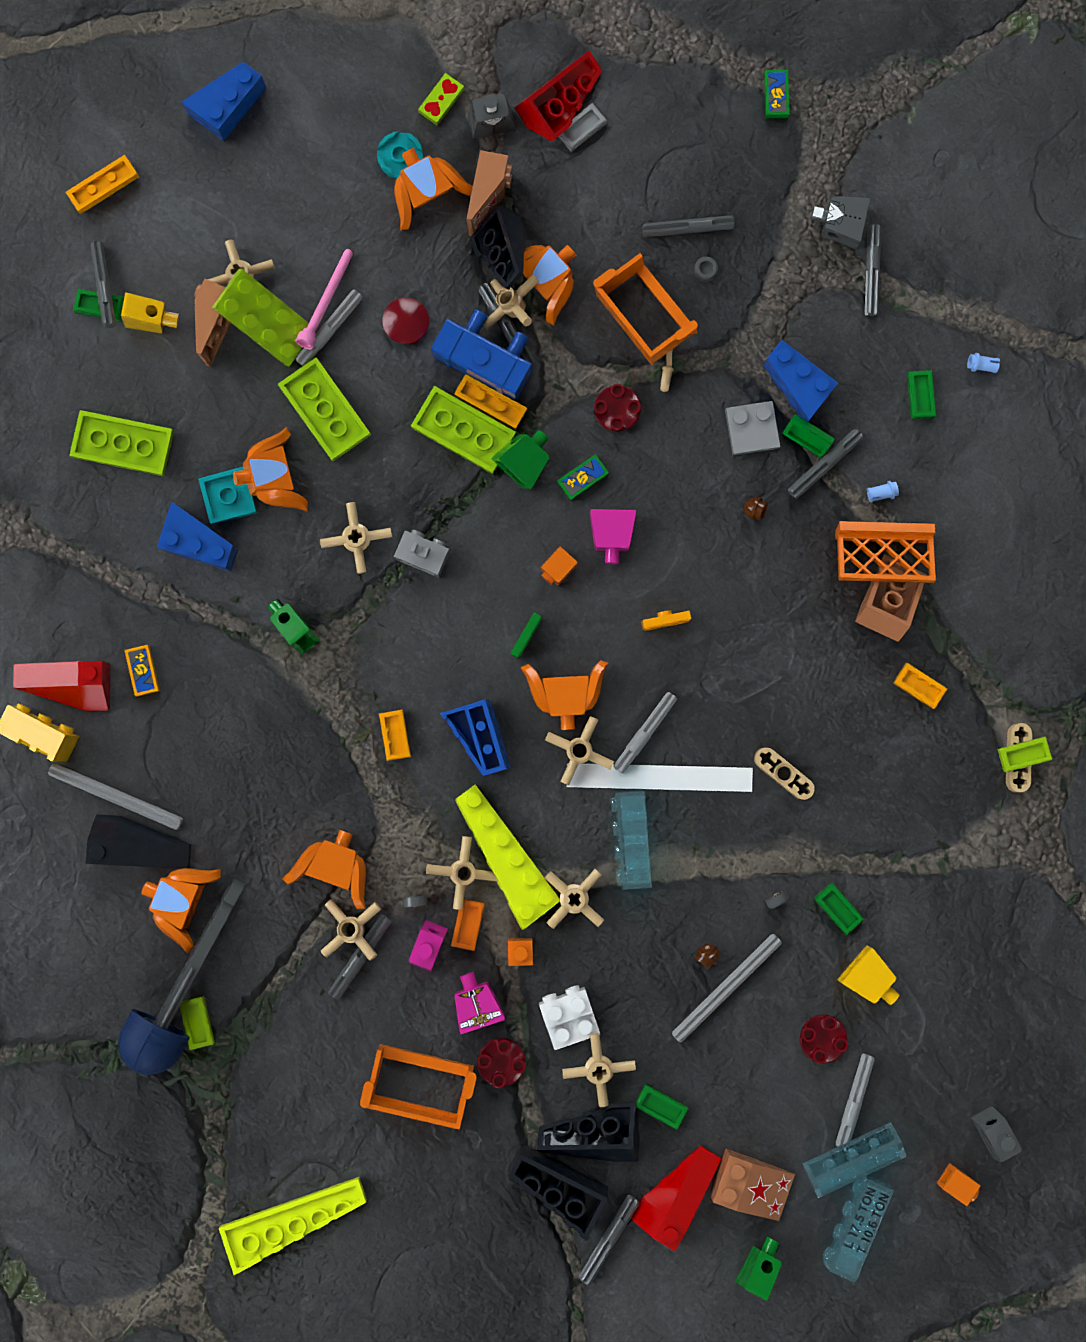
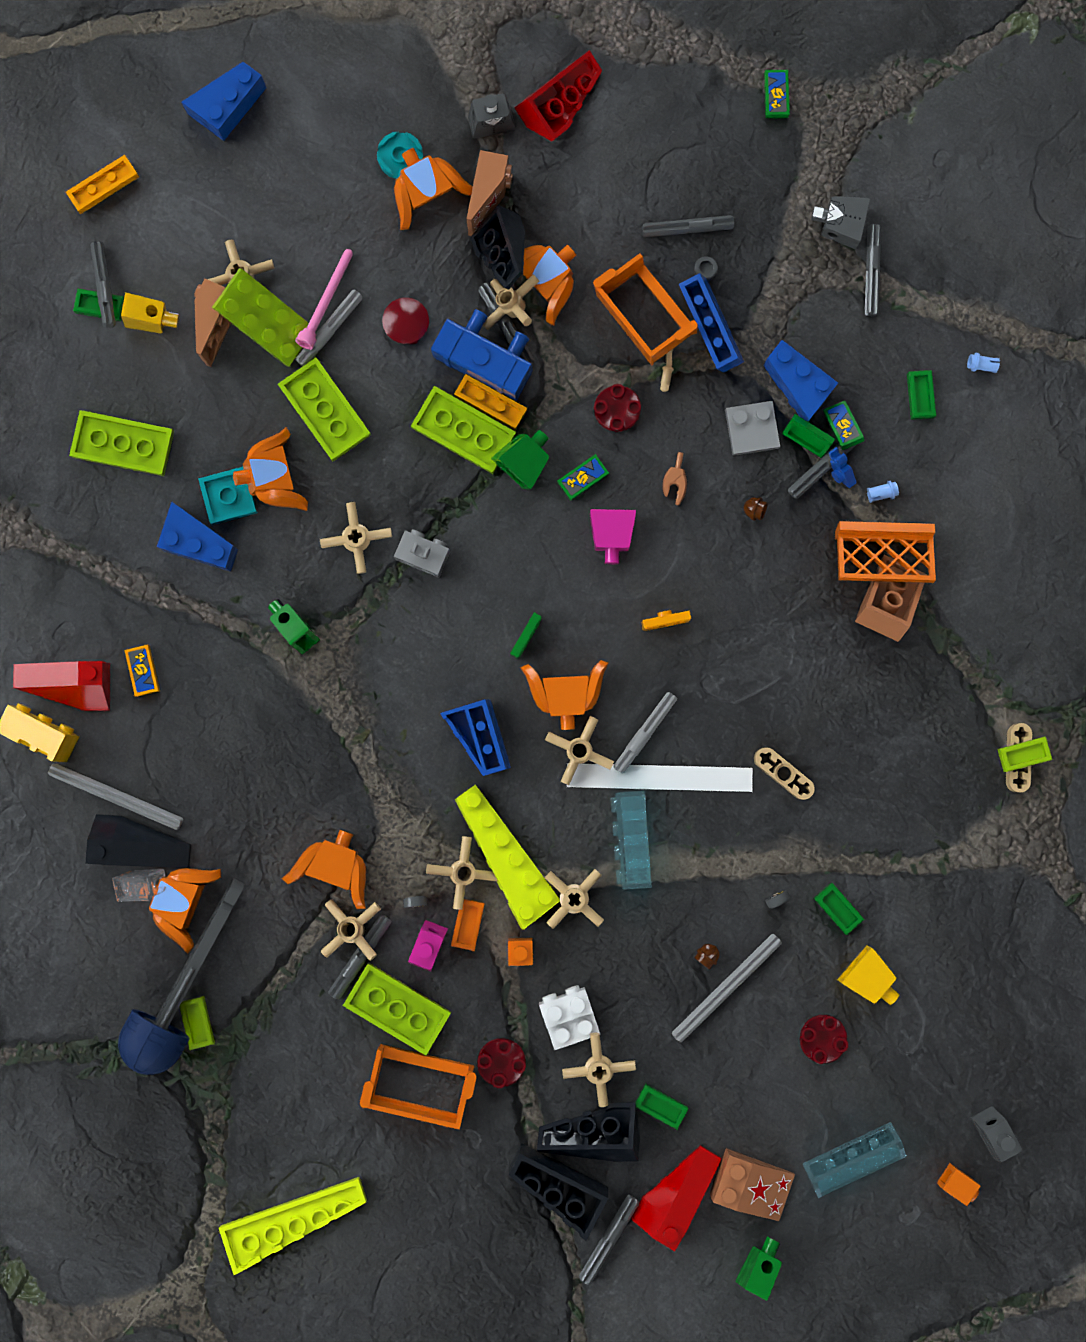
light orange plate [379,710,411,761] -> none
lime tile [418,73,464,126] -> none
dark pink torso [455,972,505,1034] -> none
orange brick [541,546,578,586] -> none
light grey tile [558,103,607,152] -> none
clear light blue brick [823,1173,894,1283] -> none
light grey axle [836,1054,875,1150] -> none
light orange plate [893,663,947,709] -> none
none -> clear hinge [112,869,166,901]
none -> lime plate [343,963,451,1055]
none -> nougat hand [663,452,687,506]
none -> blue brick [679,273,744,373]
none -> tile [823,400,864,451]
none -> blue plate [829,447,857,488]

